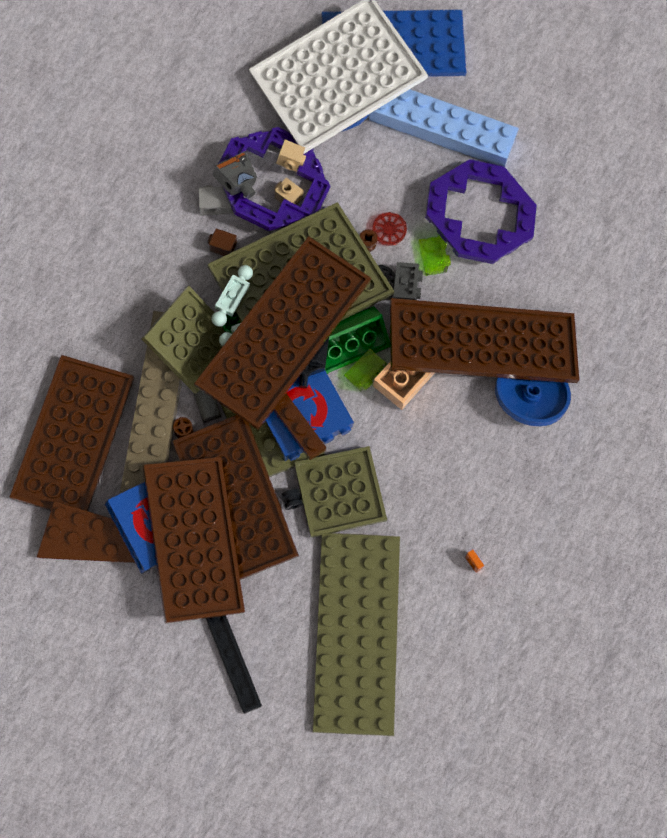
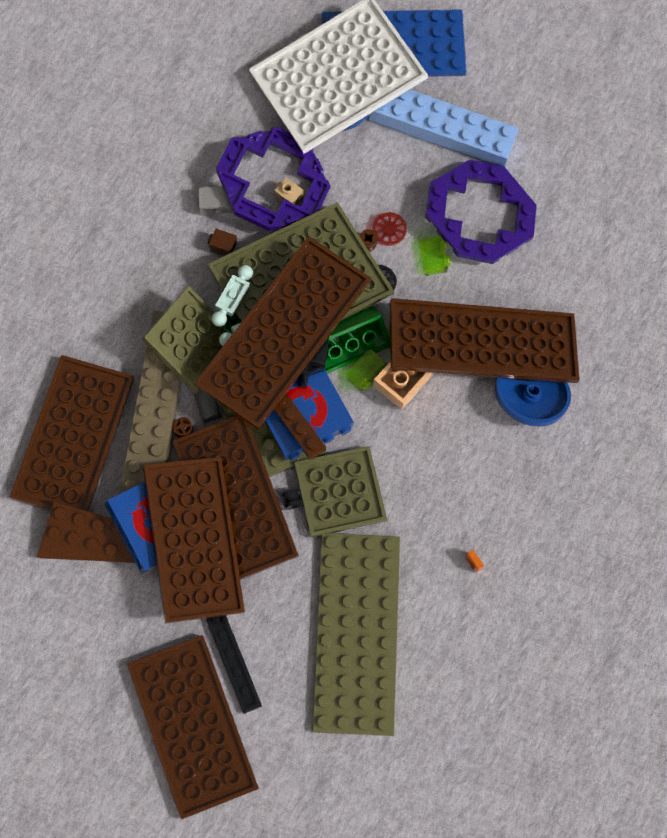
dark grey torso [212,151,257,199] -> none
tan brick [276,140,306,171] -> none
dark grey bracket [393,262,423,300] -> none
none -> reddish brown plate [127,635,259,820]

